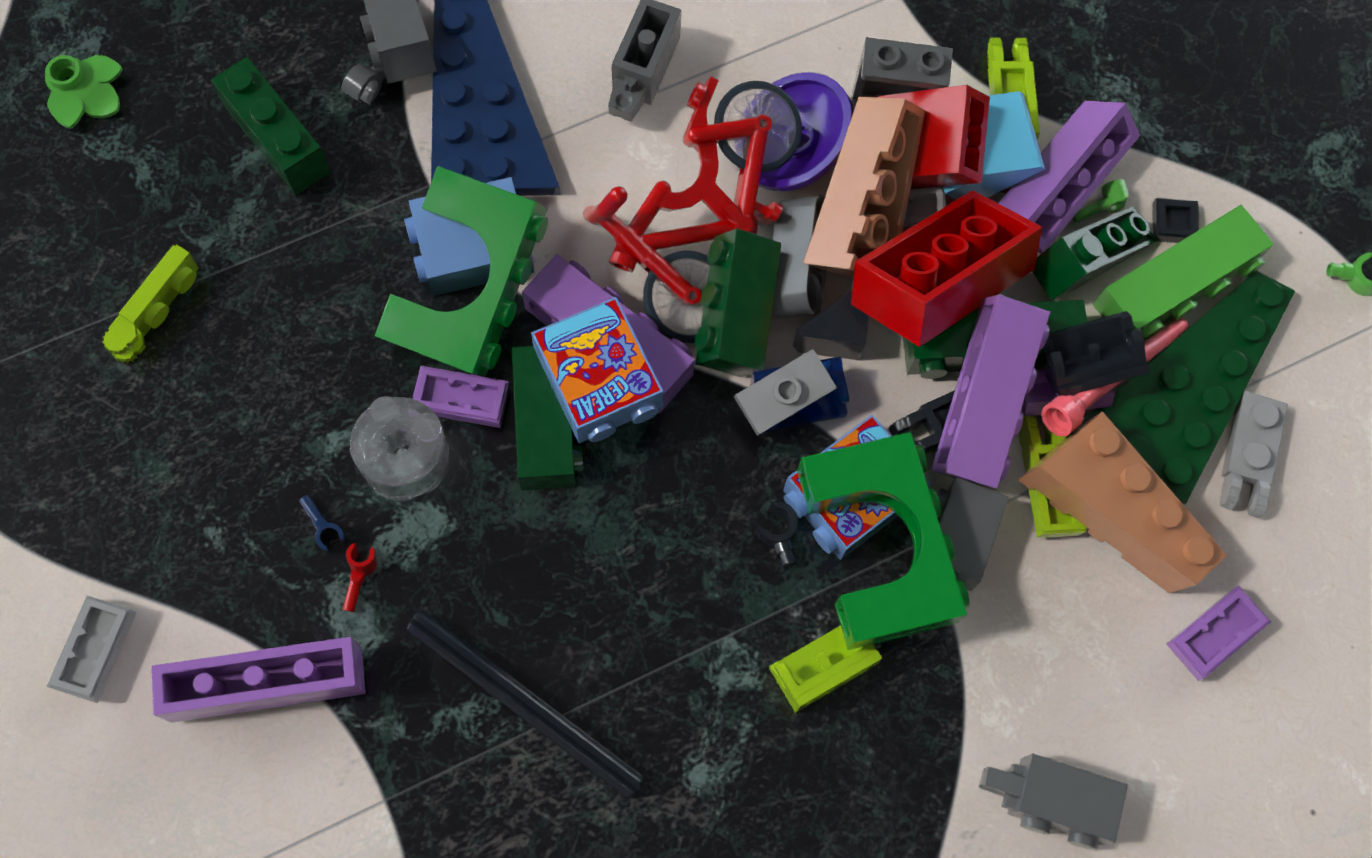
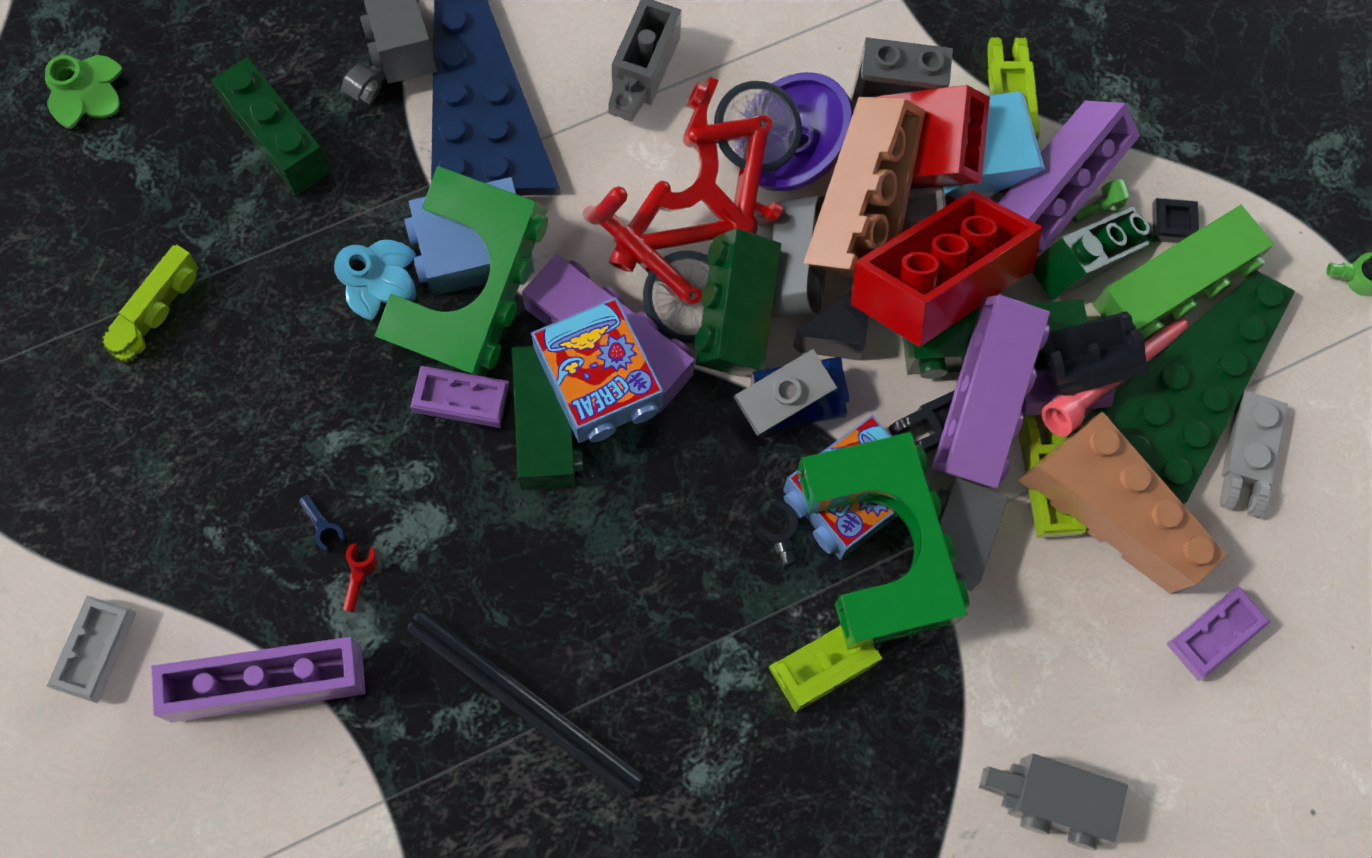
clear brick [350,396,451,501] -> none
none -> medium azure plate [334,240,416,321]

